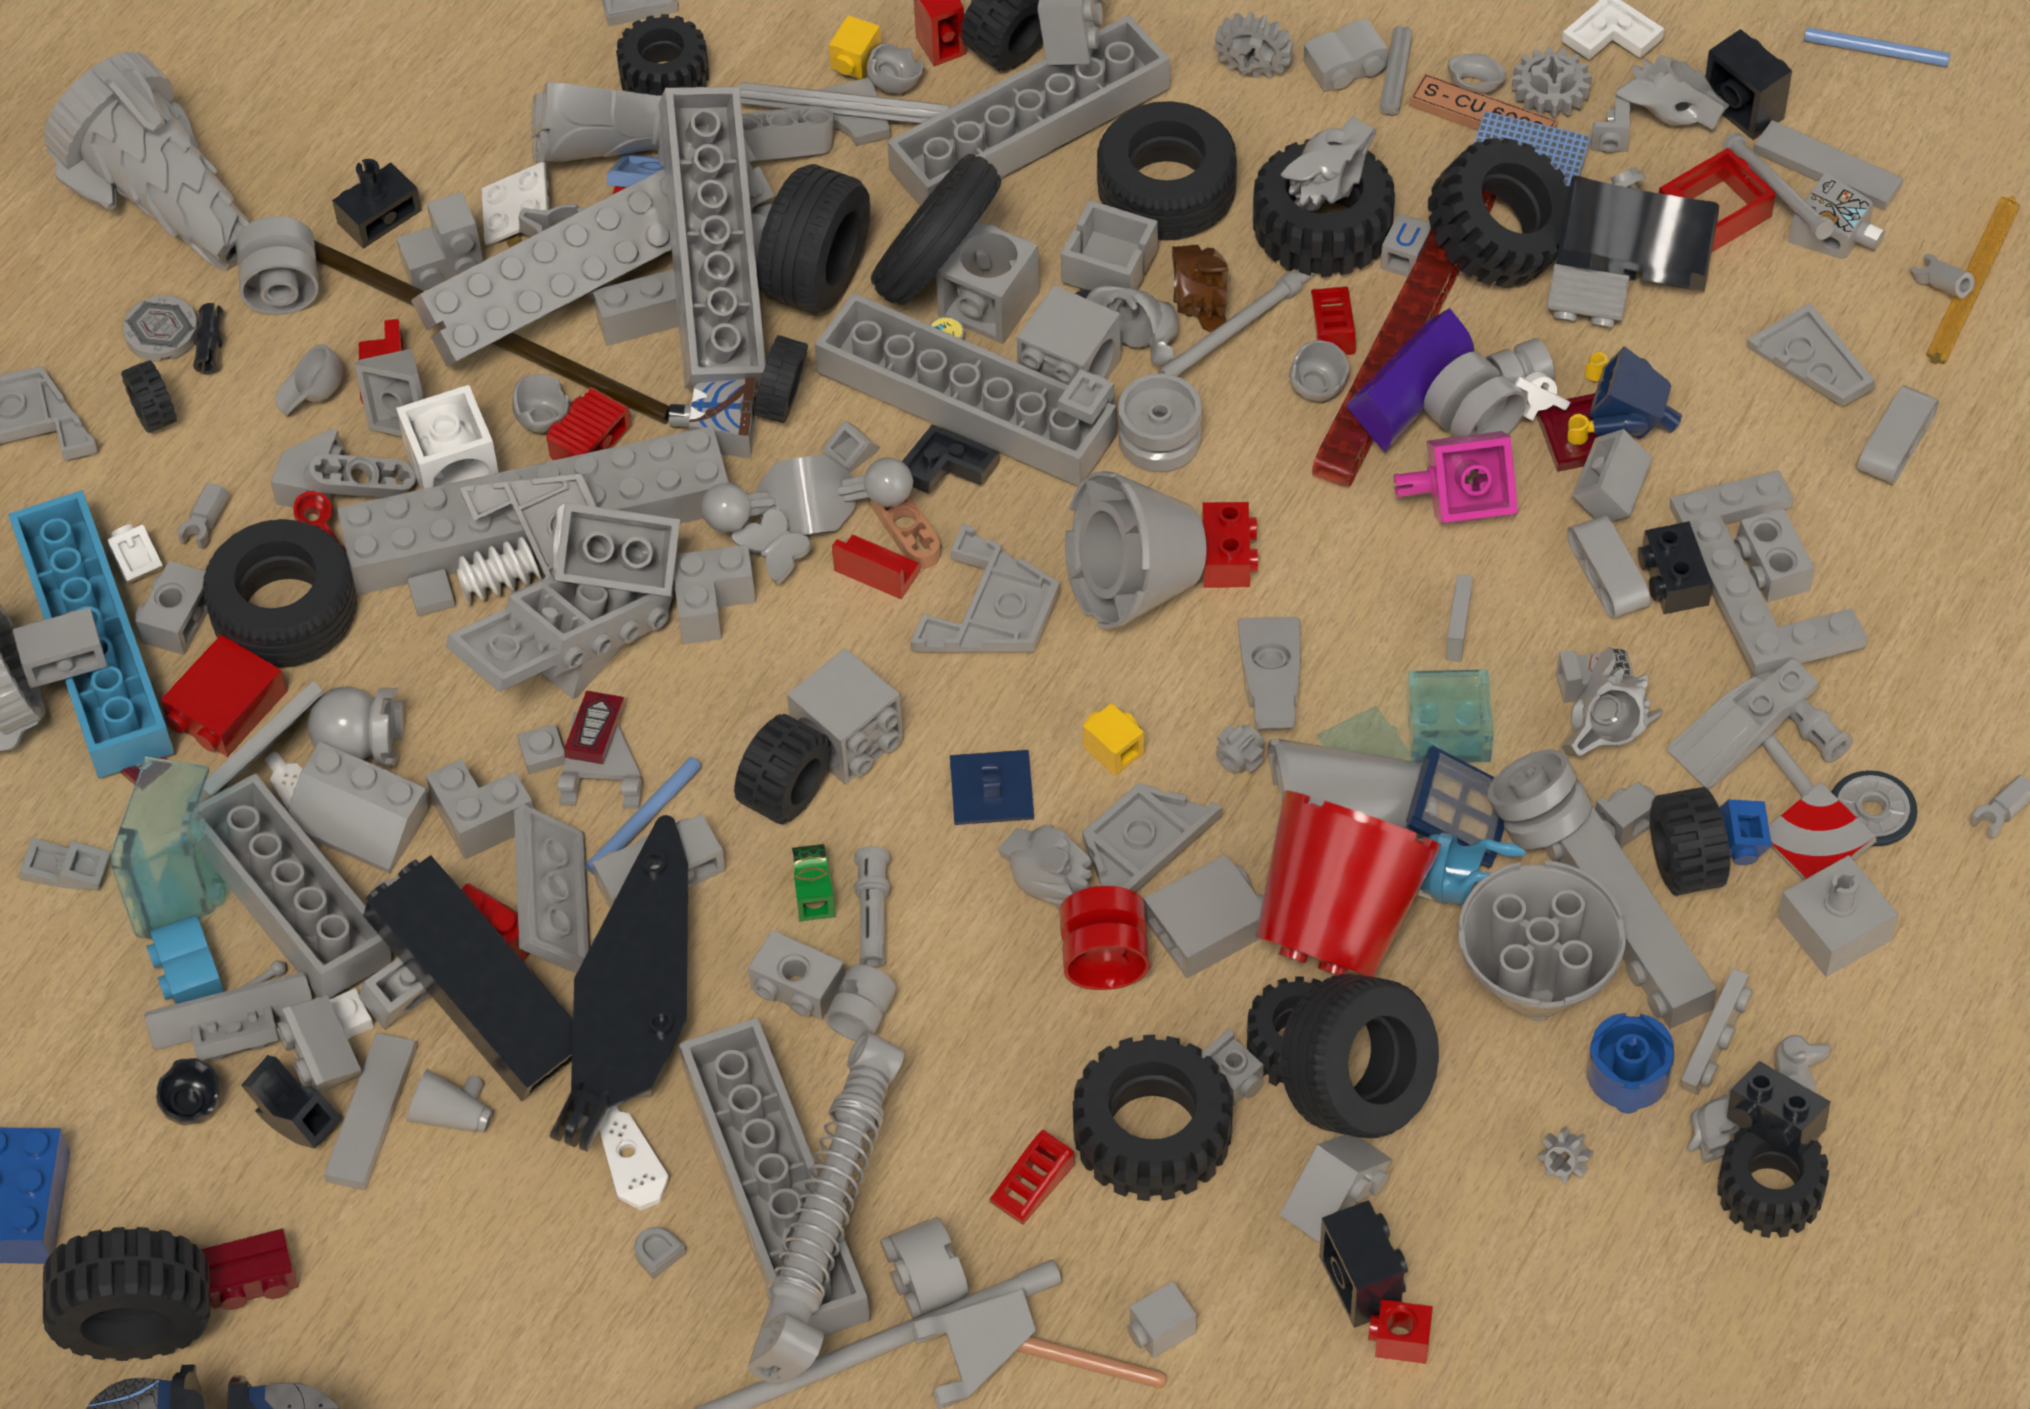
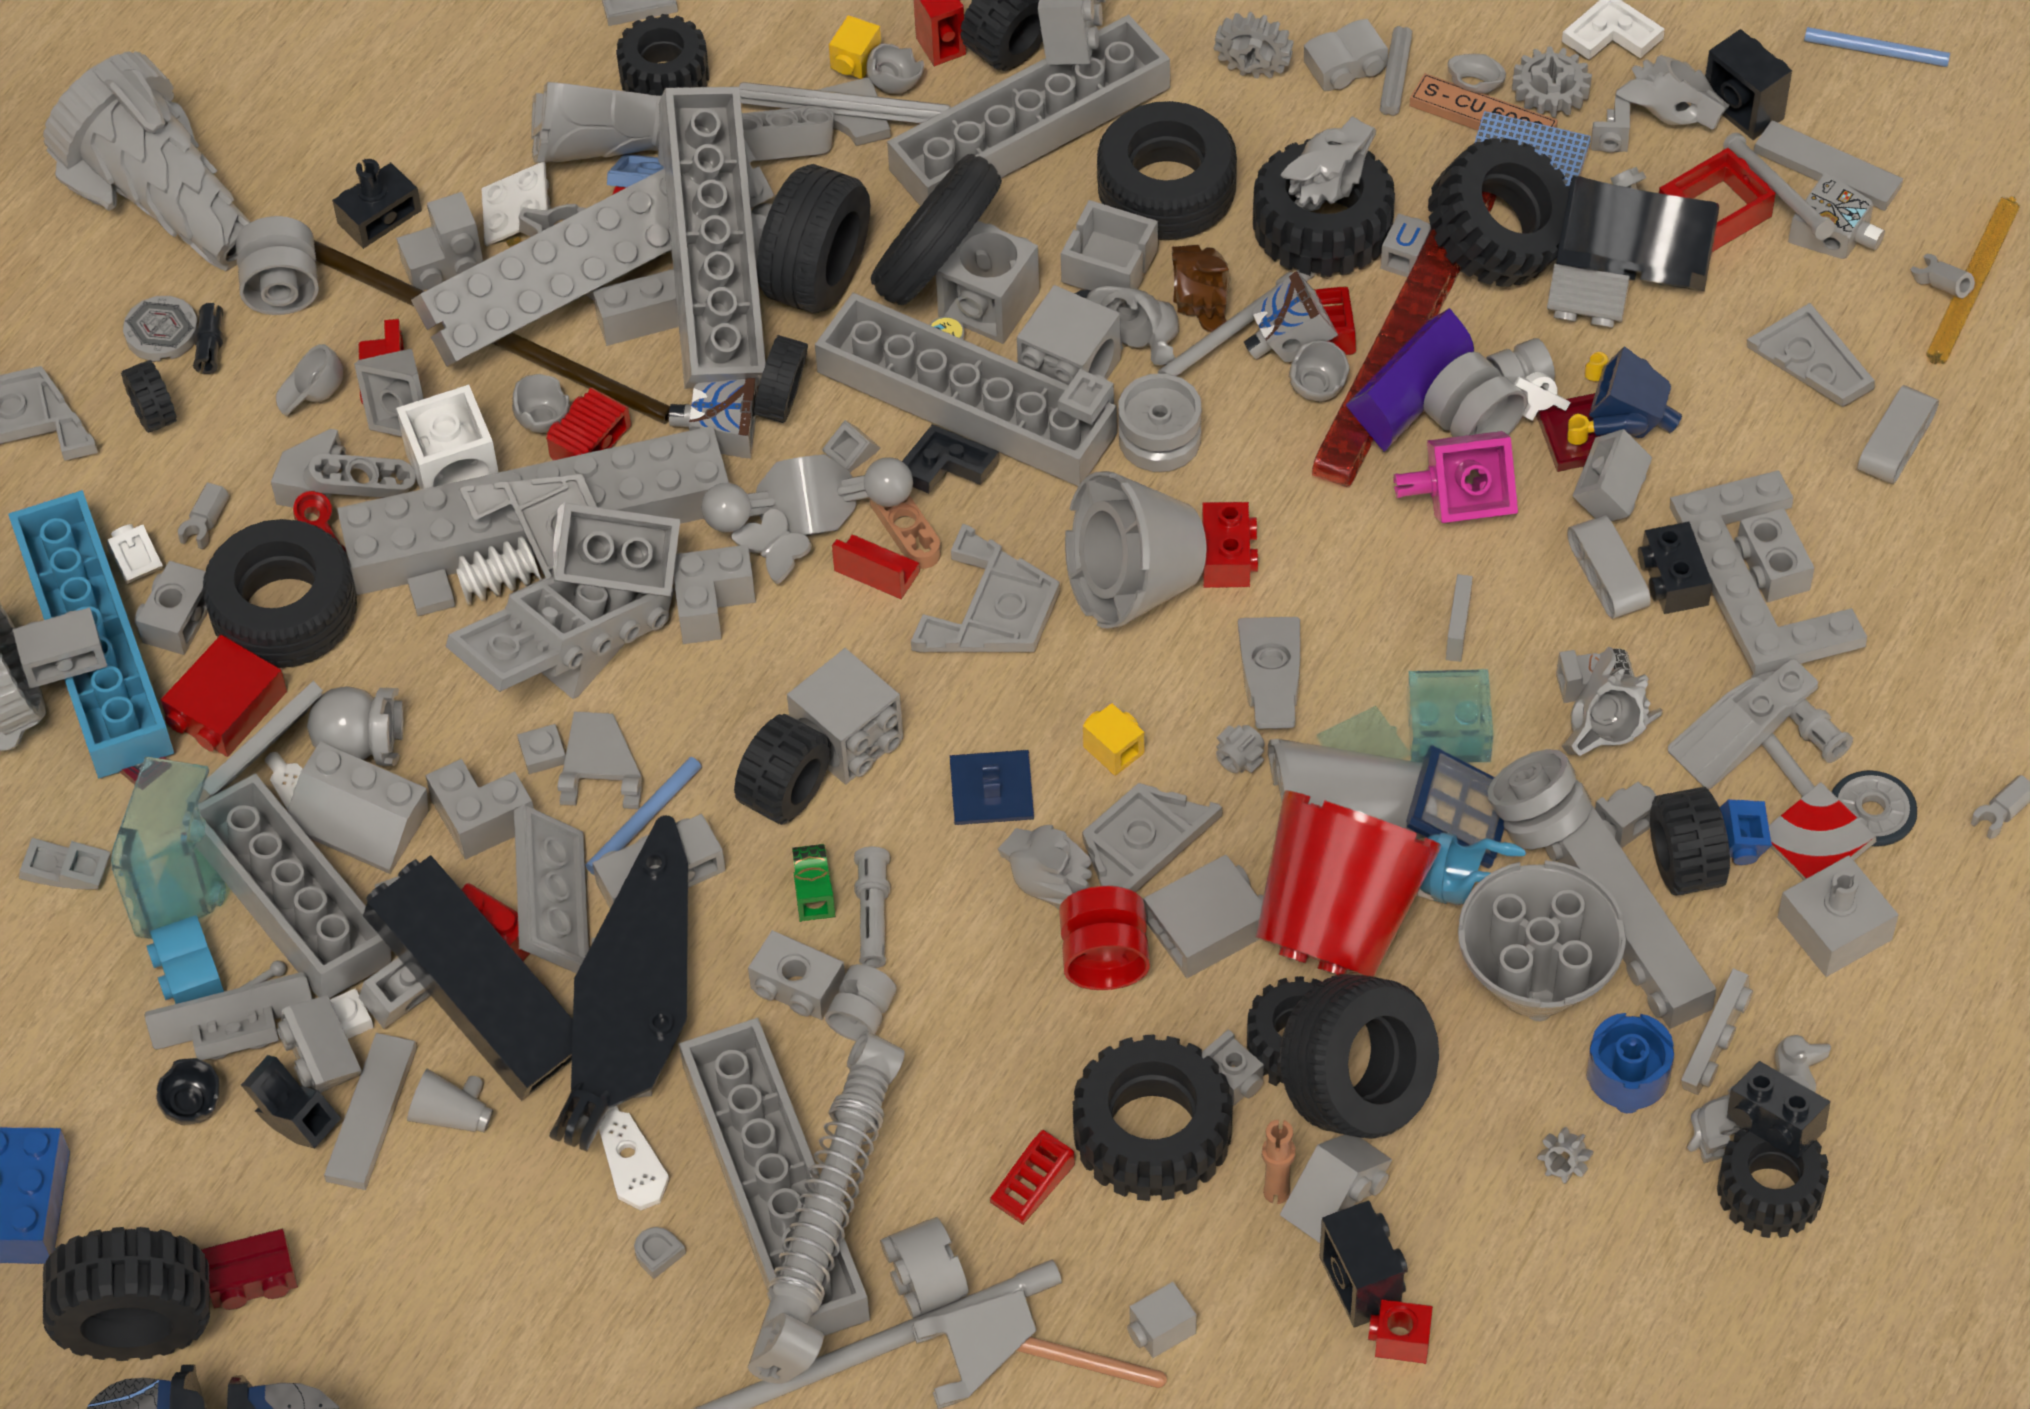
dark red tile [564,690,625,764] -> none
none -> light grey torso [1244,271,1338,362]
none -> nougat pin [1262,1120,1296,1204]

